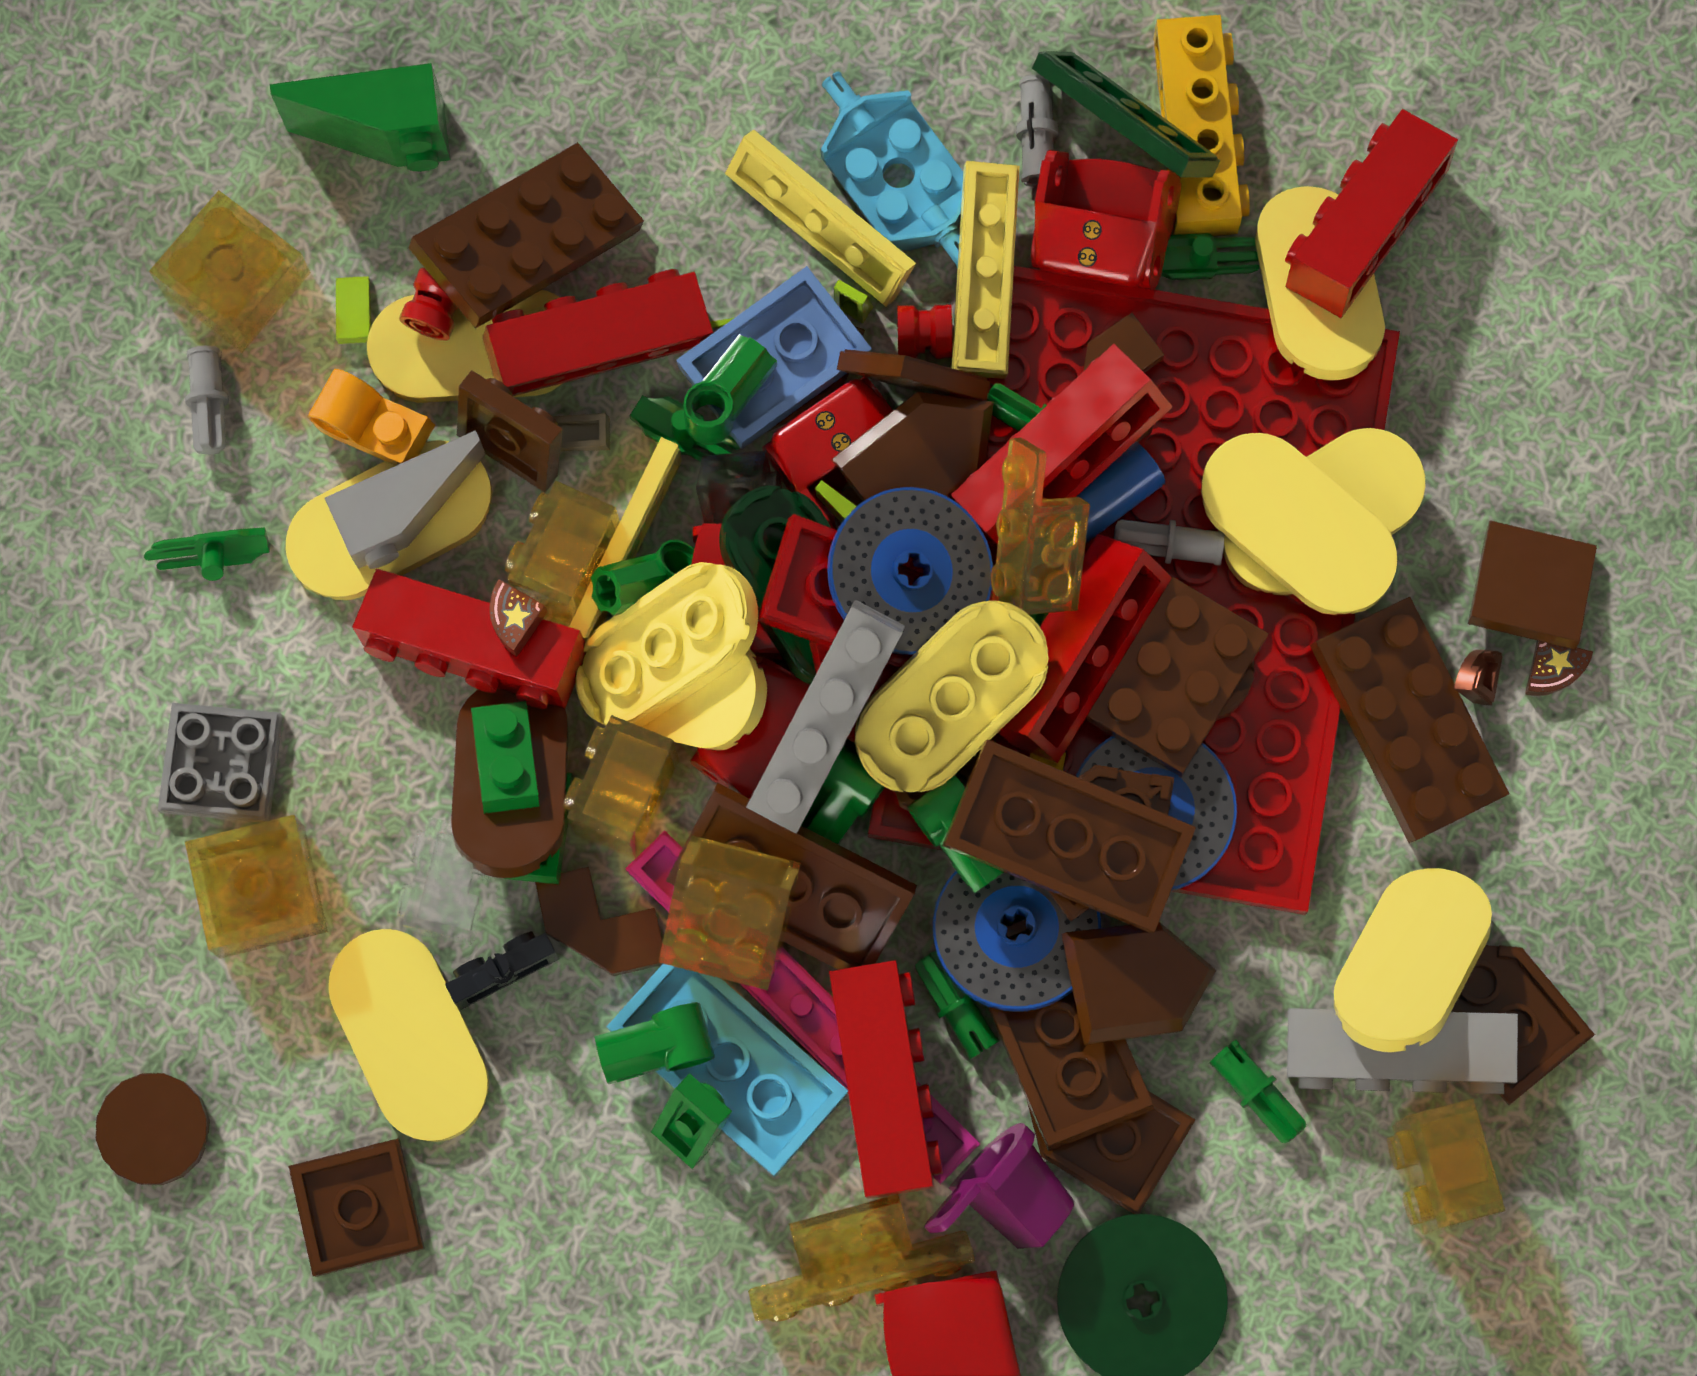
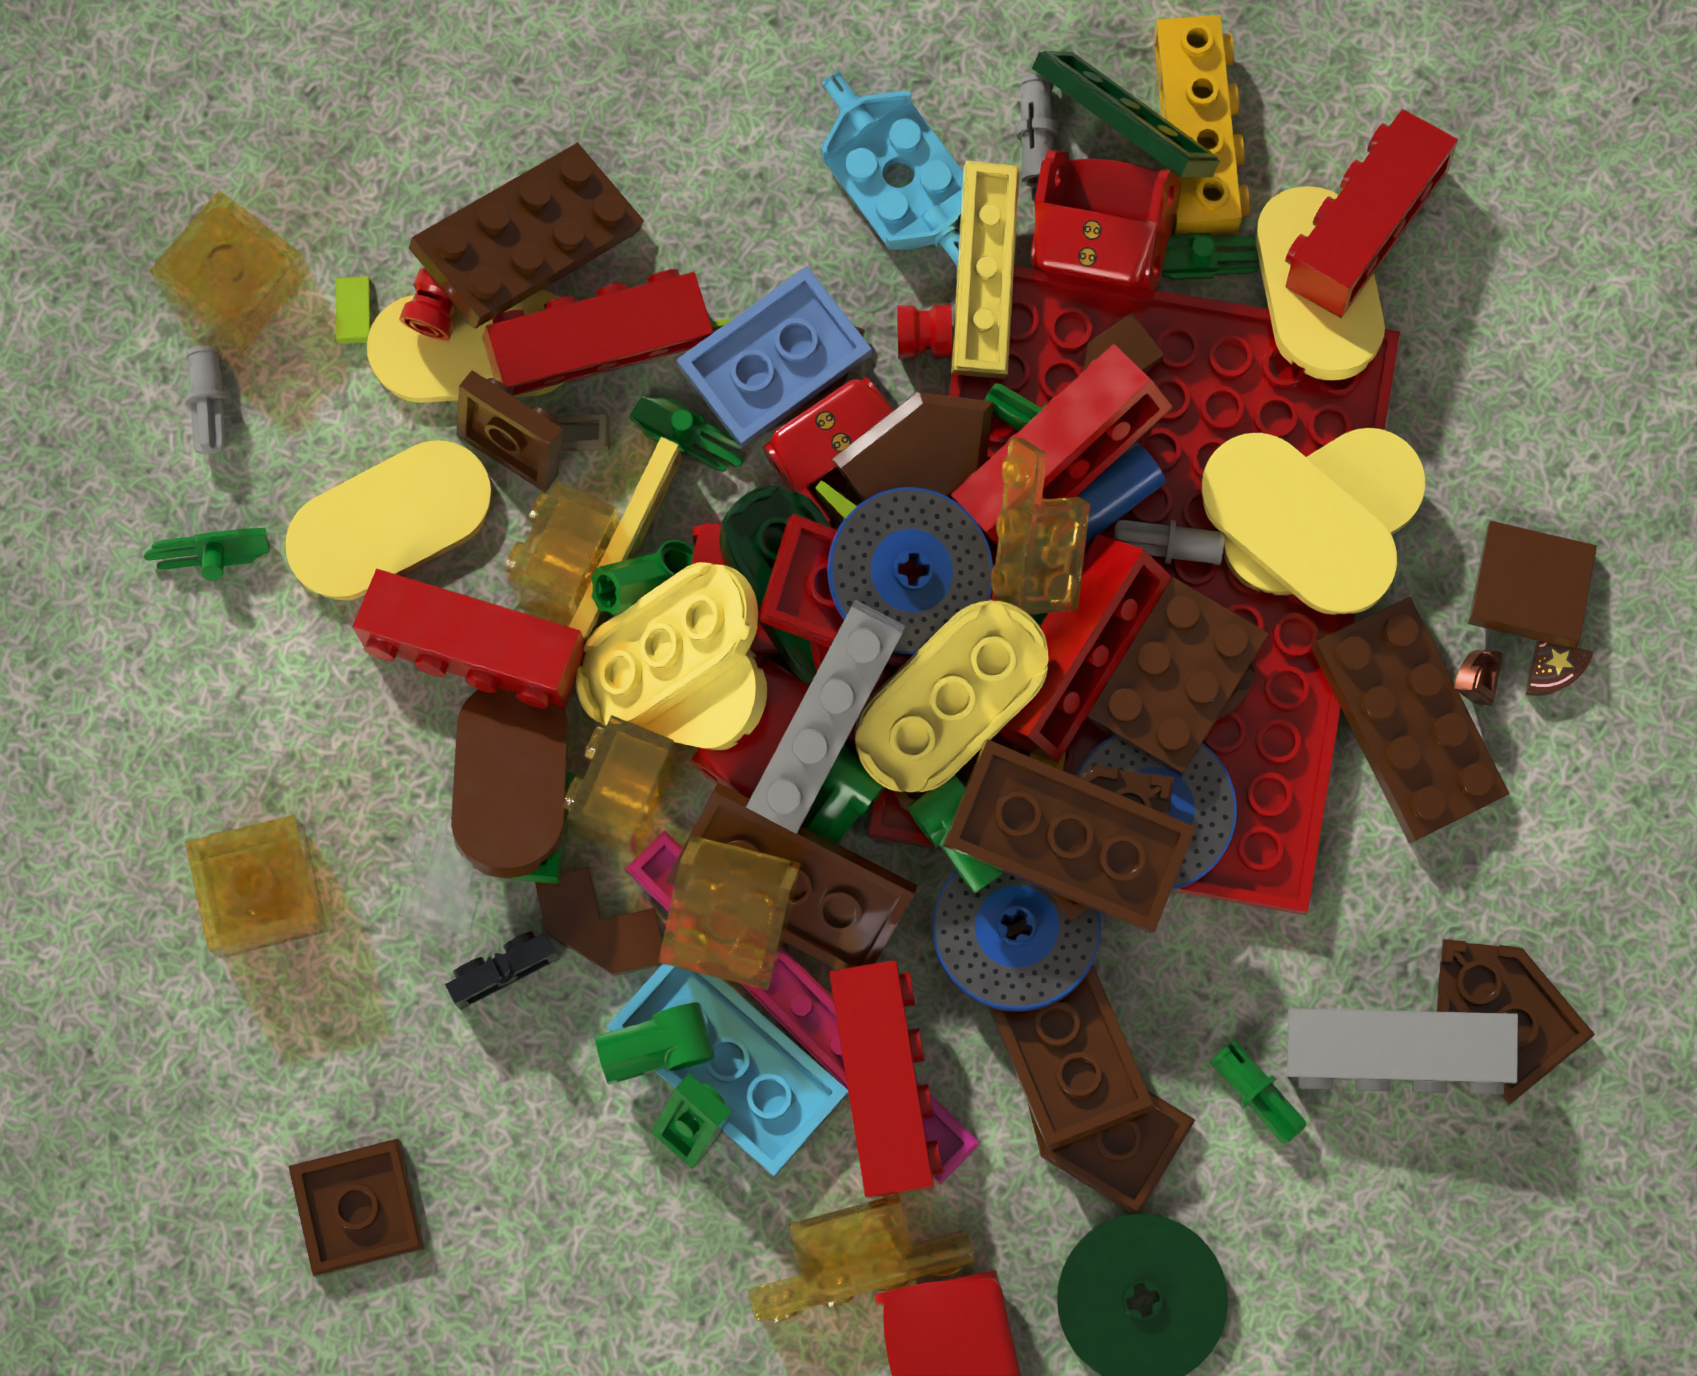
reddish brown tile [96,1073,210,1185] -> none
light grey tile [158,703,283,823] -> none
green slope [270,63,451,172] -> none
light orange plate [307,369,435,466] -> none
light grey slope [325,430,486,569] -> none
light yellow tile [329,929,489,1142] -> none
green plate [471,701,540,814] -> none
copper tile [490,579,548,657] -> none
green piece [684,334,777,445] -> none
clear smoke brick [696,450,782,524] -> none
light yellow tile [725,130,916,307] -> none
lime piece [834,280,874,323] -> none
reddish brown tile [837,349,990,401] -> none
green axle [915,951,1000,1060] -> none
magenta container [924,1123,1075,1249] -> none
reddish brown tile [1061,922,1216,1045] -> none
light yellow tile [1334,868,1492,1052] -> none
clear yellow brick [1387,1099,1506,1235] -> none

